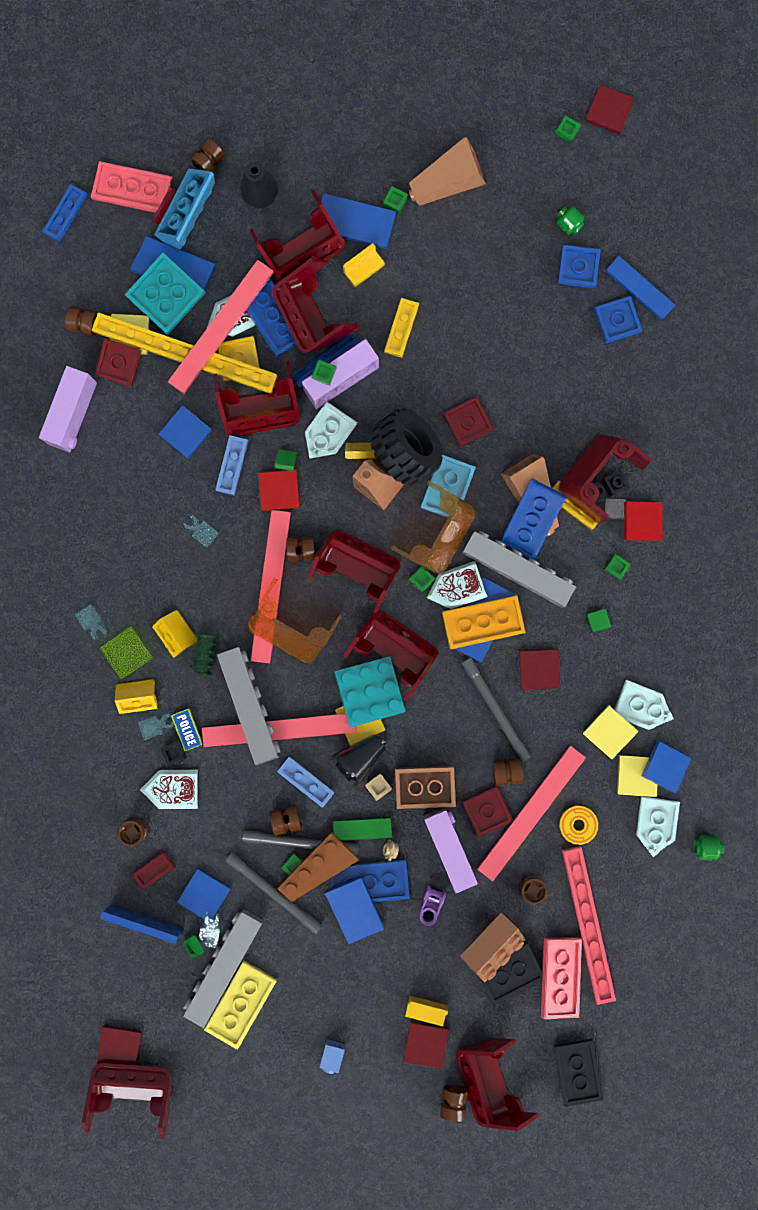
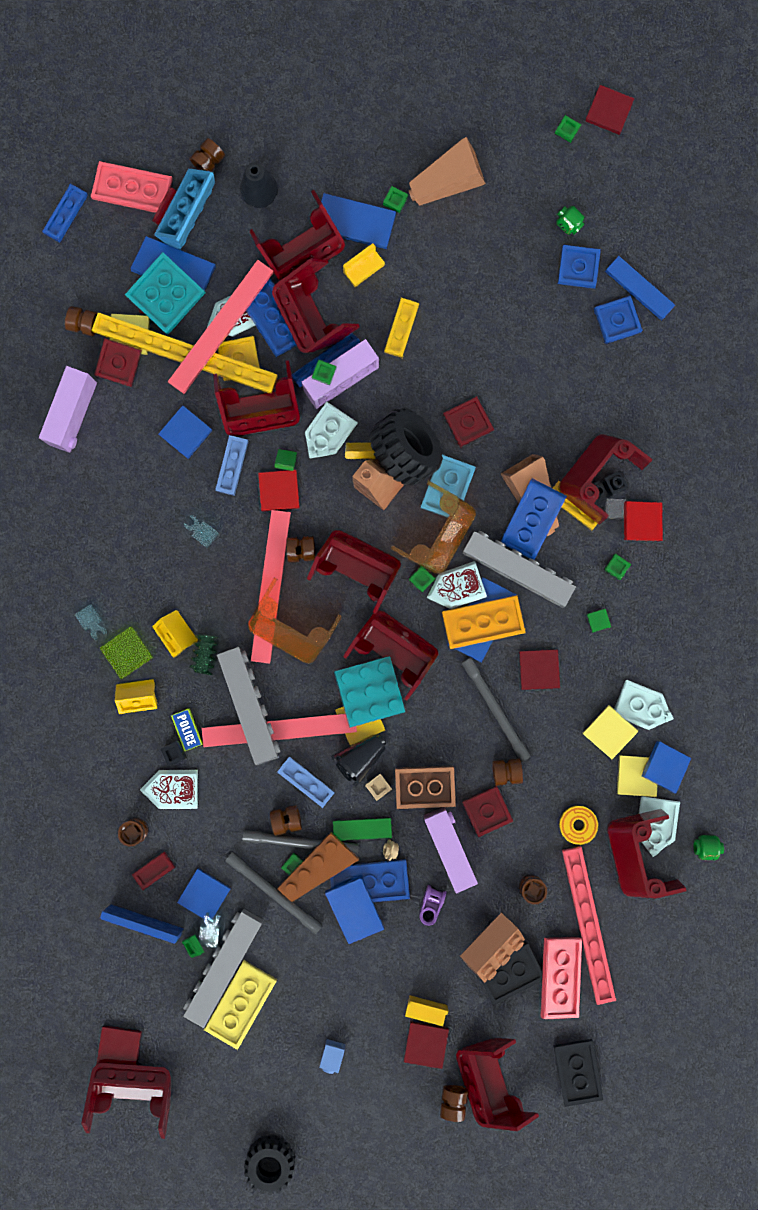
clear light blue plate [138,714,175,741] -> none
coral tile [477,746,586,881] -> none
none -> black tyre [244,1135,295,1195]
none -> dark red windscreen [607,809,686,899]

